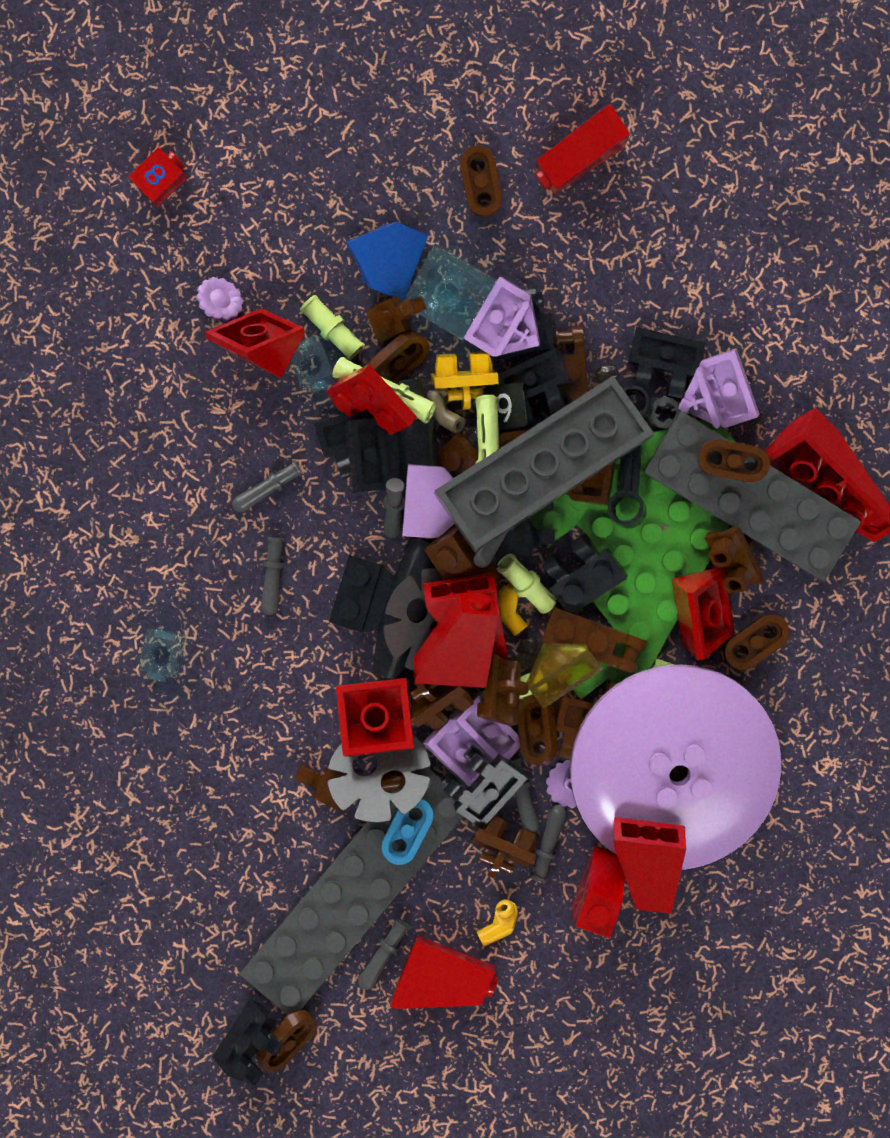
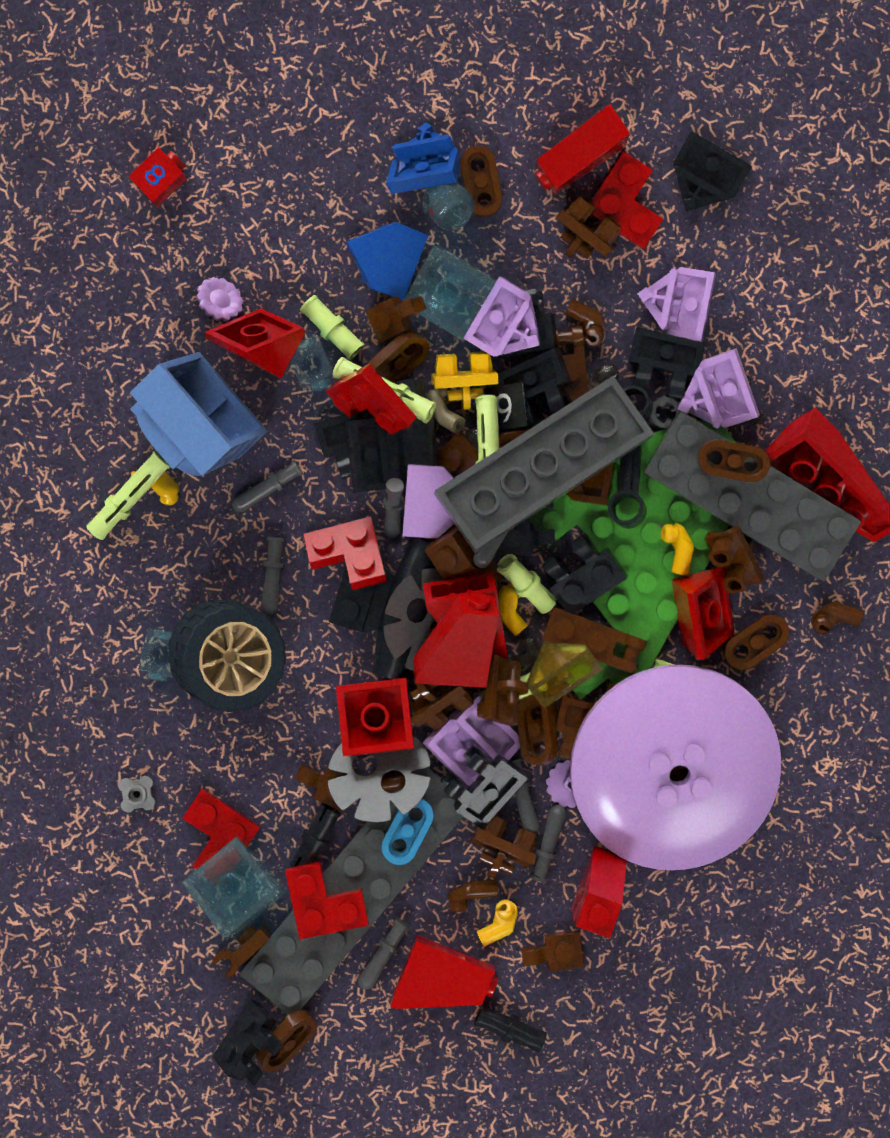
red slope [613,817,686,914] -> none
none -> yellowish green pin [86,450,170,540]
none -> light grey plate [118,776,156,813]
none -> medium blue container [130,352,268,476]
none -> yellow arm [131,471,180,505]
none -> wheel [167,599,287,712]
none -> clear light blue slope [181,837,287,938]
none -> red plate [182,788,261,886]
none -> reddish brown plate [212,923,272,978]
none -> red plate [285,861,369,940]
none -> black pin [289,803,341,867]
none -> plate [303,516,387,590]
none -> blue slope [386,122,461,194]
none -> clear light blue head [422,182,475,230]
none -> reddish brown arm [447,880,498,912]
none -> black pin [474,1004,547,1053]
none -> reddish brown plate [521,930,584,972]
none -> reddish brown hips [556,195,622,259]
none -> reddish brown arm [565,299,606,347]
none -> red plate [590,151,663,250]
none -> lavender slope [637,267,716,342]
none -> yellow arm [661,523,694,575]
none -> black slope [673,131,752,211]
none -> reddish brown arm [811,602,863,634]

